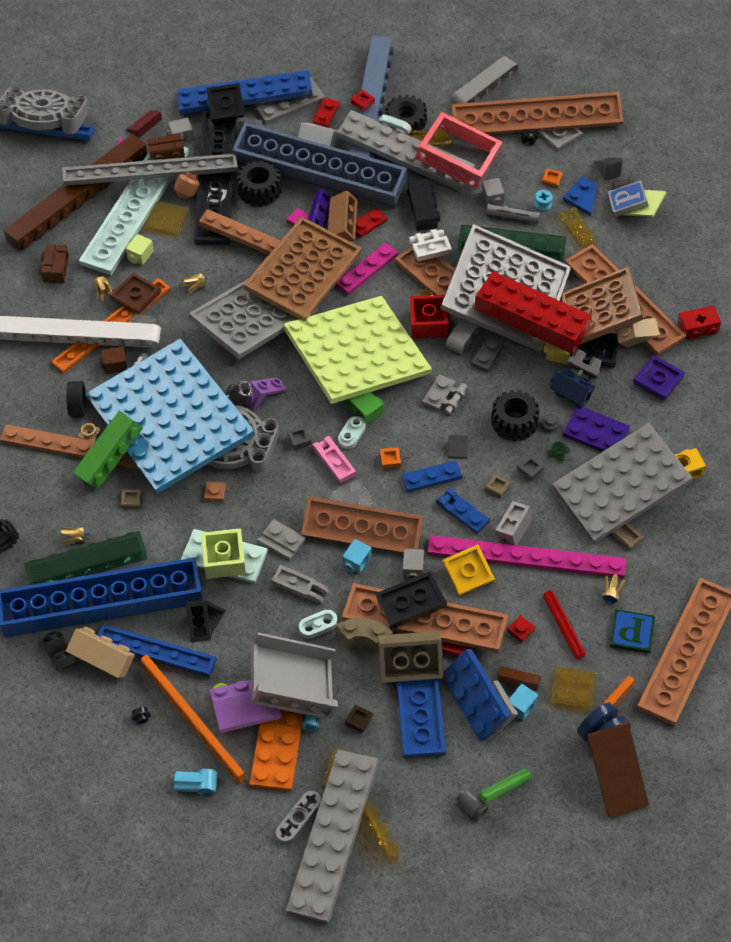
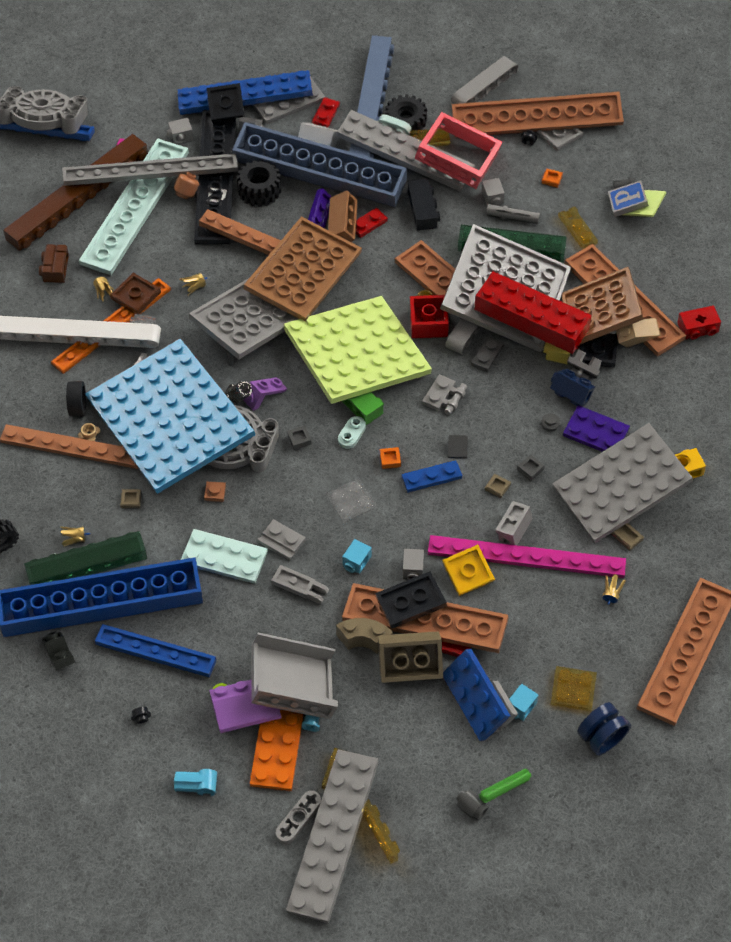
tan brick [66,627,135,678] -> none
bright green brick [73,410,143,490] -> none
reddish brown brick [100,346,128,374] -> none
yellowish green brick [126,234,154,265] -> none
dark red slope [127,110,162,138] -> none
orange tile [141,655,245,785] -> none
clear yellow tile [144,201,189,237] -> none
reddish brown brick [147,134,185,160] -> none
pearl dark grey slope [186,600,226,642] -> none
yellowish green brick [201,528,246,579] -> none
dark pink tile [287,208,309,226] -> none
light aqua plate [299,610,337,639] -> none
nougat plate [301,496,424,553] -> none
bright pink plate [312,436,356,484] -> none
dark pink plate [336,243,398,295] -> none
dark brown plate [345,705,373,733] -> none
red plate [351,89,375,111] -> none
blue plate [397,679,446,758] -> none
white plate [409,229,452,261] -> none
blue plate [436,488,490,534] -> none
black tyre [491,390,540,441] -> none
reddish brown tile [497,666,542,691] -> none
red plate [507,615,536,643] -> none
medium azure wheel [535,190,553,211] -> none
red axle [543,590,586,660] -> none
clear green plate [548,441,570,461] -> none
blue wing [563,176,597,216] -> none
reddish brown tile [587,722,649,817] -> none
dark grey slope [594,157,623,181] -> none
orange tile [604,675,635,707] -> none
tile [610,609,655,654] -> none
dark purple plate [633,355,685,401] -> none

